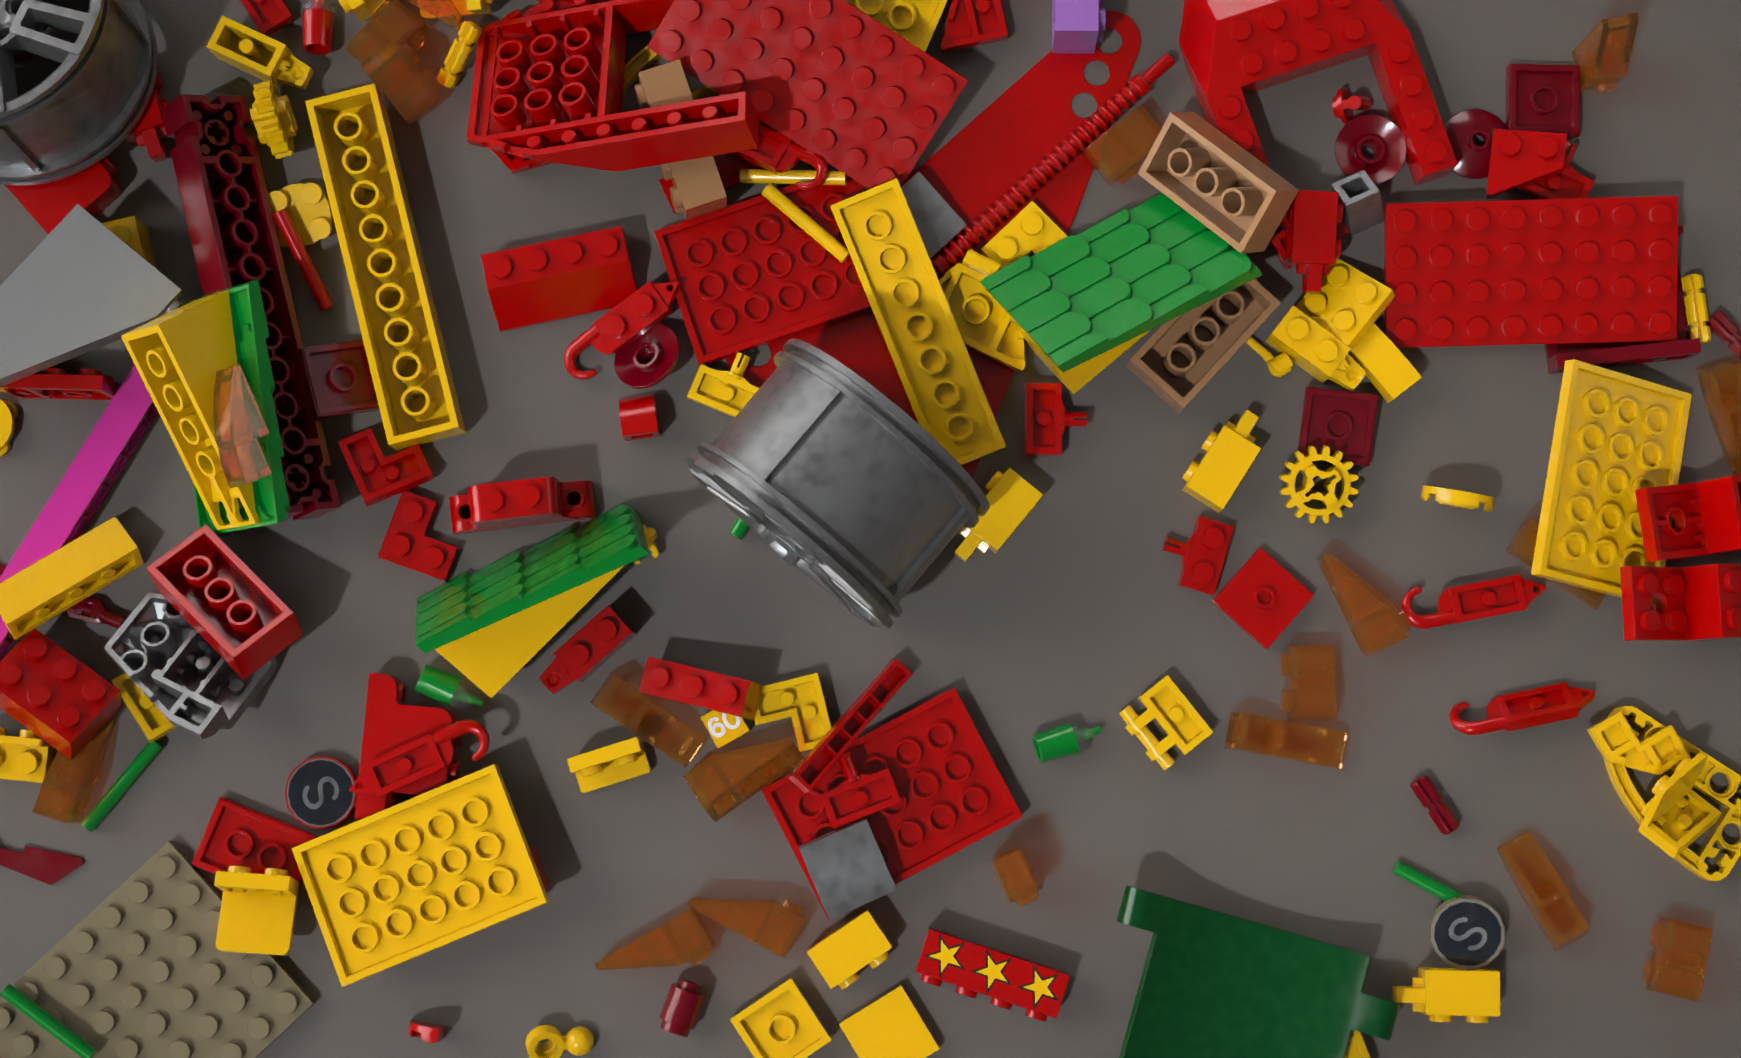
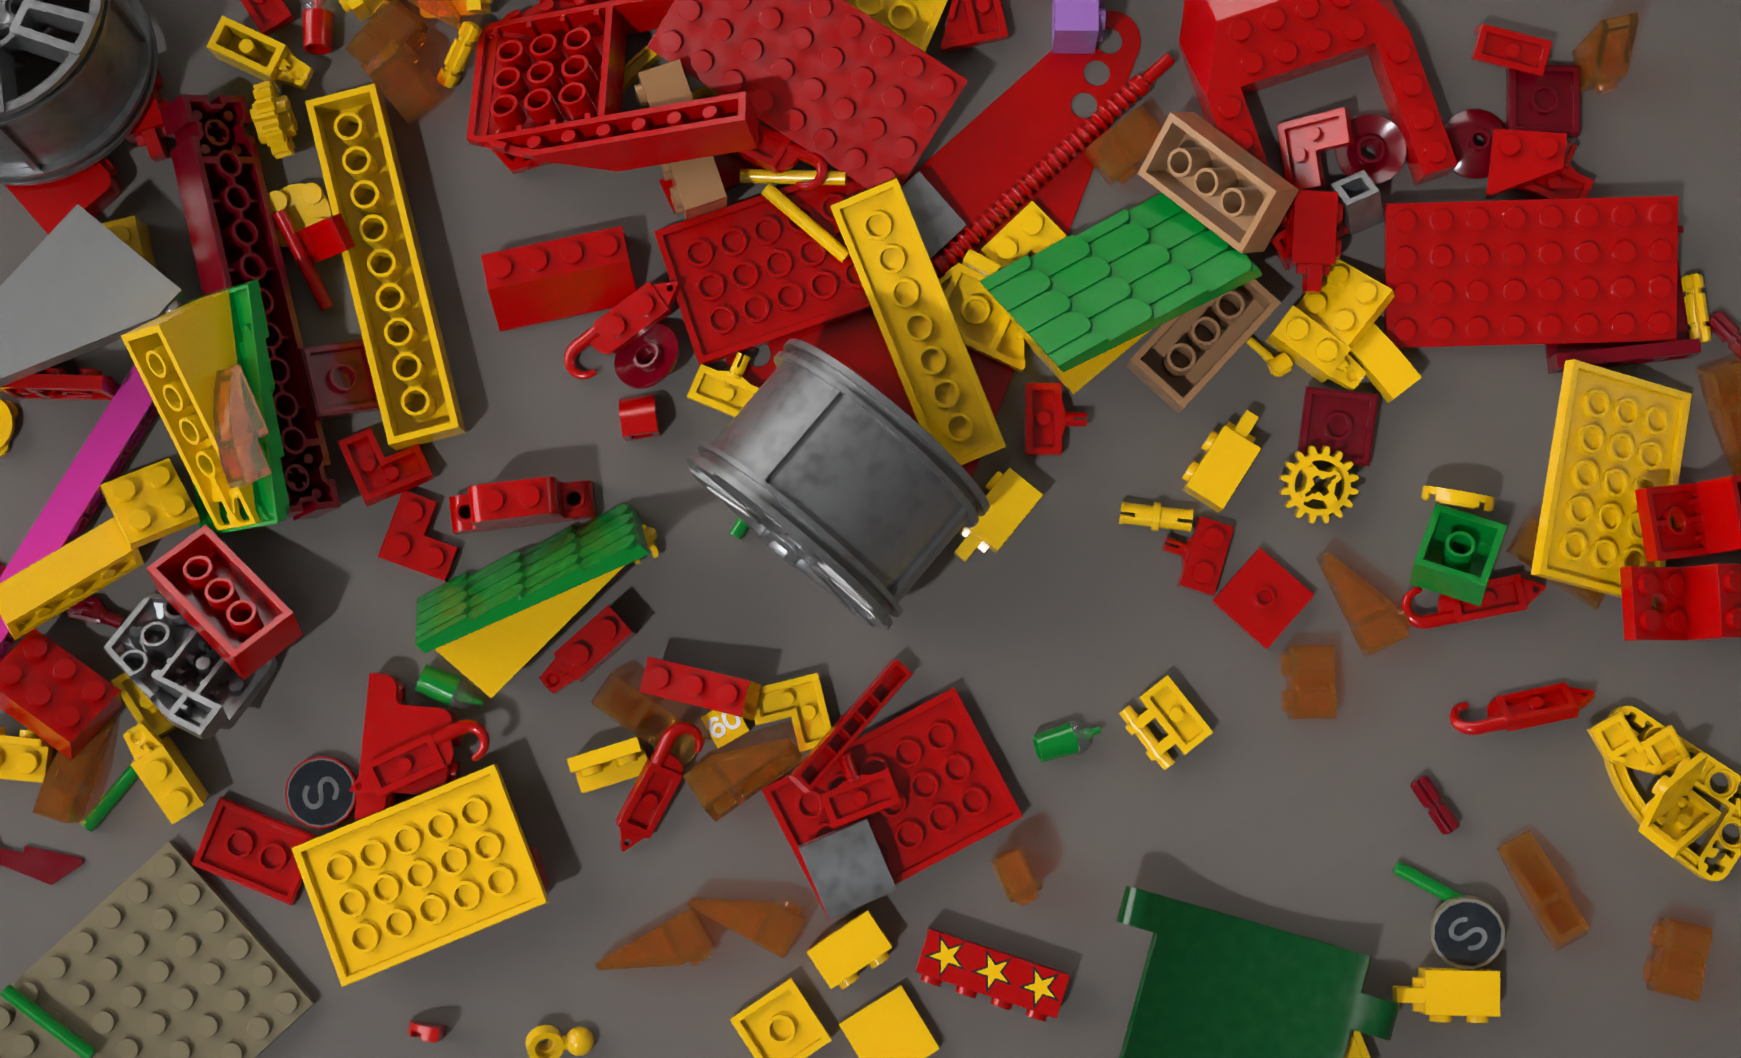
yellow bracket [214,866,300,956] -> none
dark red brick [660,979,706,1037] -> none
clear orange slope [1225,712,1347,769] -> none
red plate [1332,88,1372,124] -> none
none -> yellow plate [100,458,200,550]
none -> yellow hinge [123,721,209,825]
none -> red slope [298,213,356,263]
none -> red plate [615,722,704,852]
none -> yellow pin [1119,501,1194,532]
none -> plate [1277,107,1354,190]
none -> green brick [1409,503,1507,606]
none -> red panel [1471,24,1553,77]

